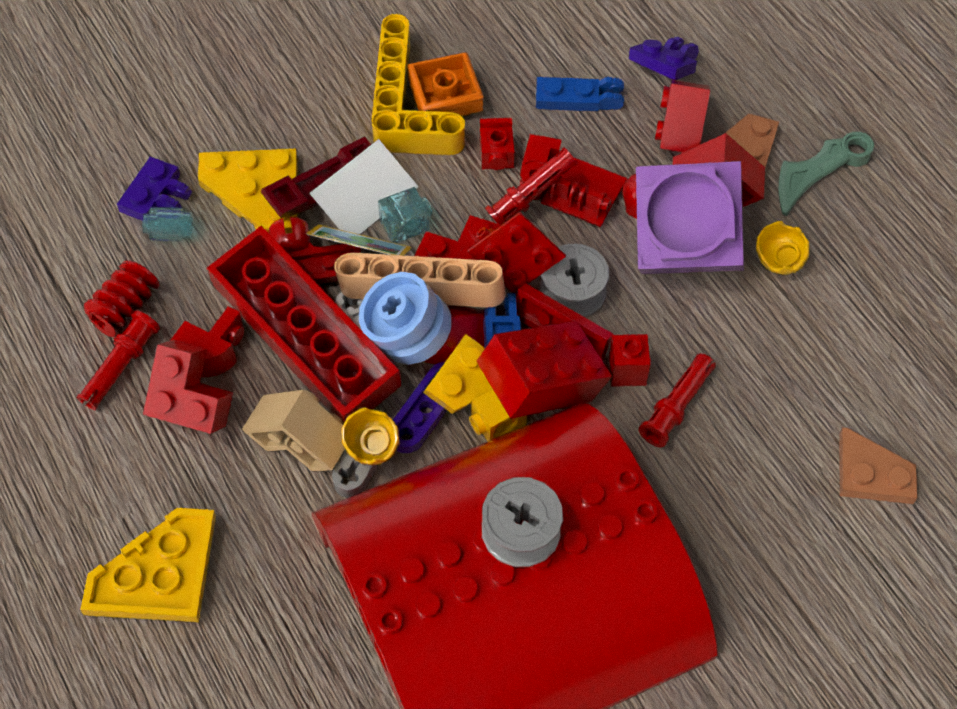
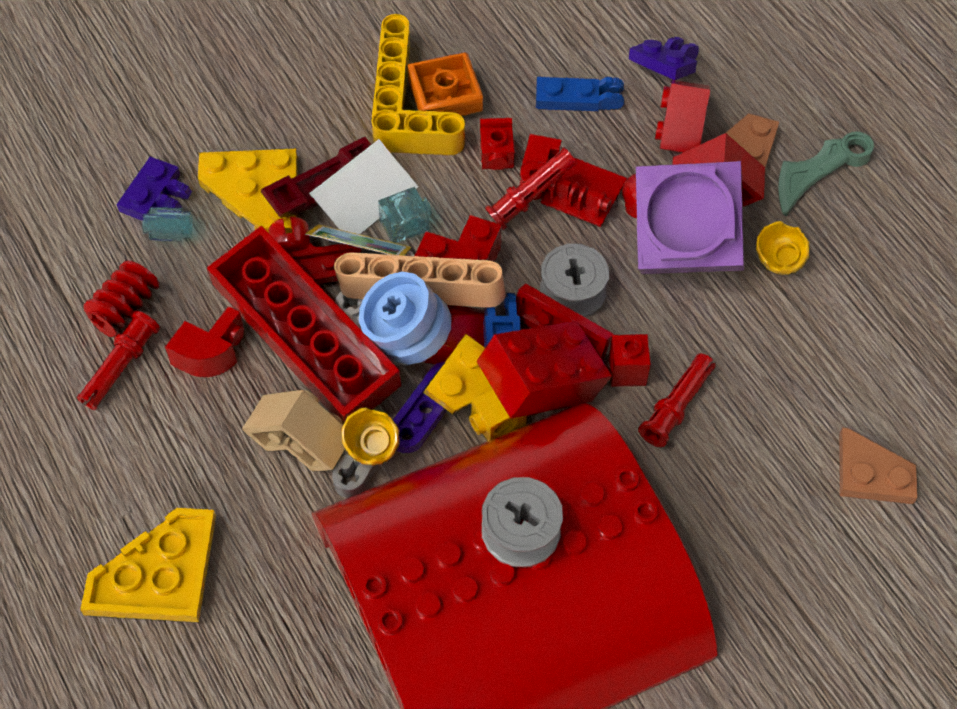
red brick [143,340,233,434] -> none
red hinge [468,212,566,293] -> none

